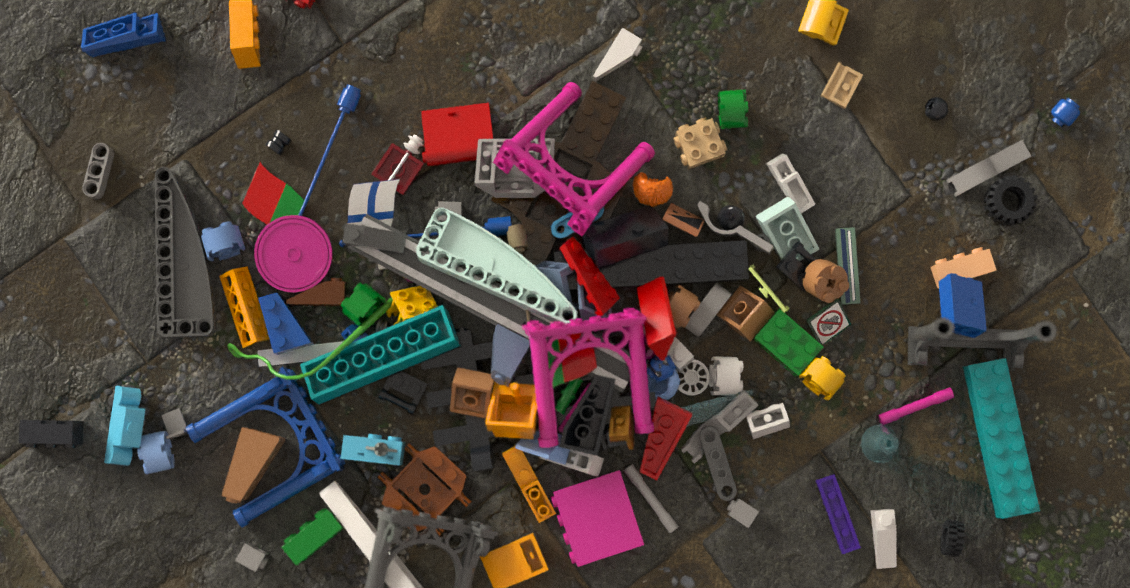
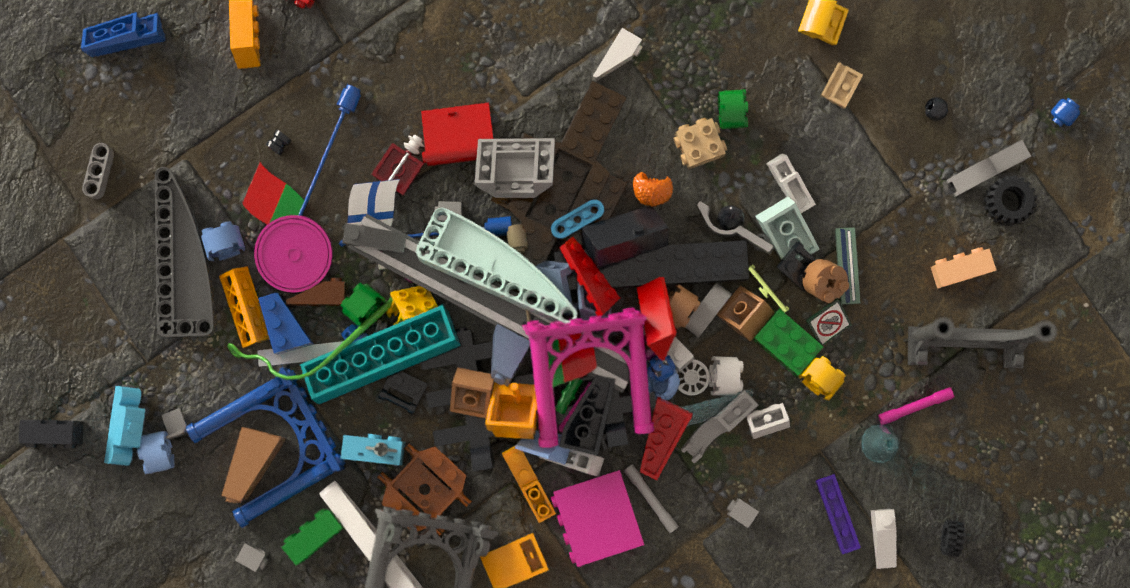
dark pink arch [493,82,655,236] -> none
pearl gold panel [609,405,634,450] -> none
nougat tile [663,203,705,237] -> none
dark grey plate [699,426,737,501] -> none
blue piece [939,273,987,338] -> none
teal brick [963,358,1040,519] -> none

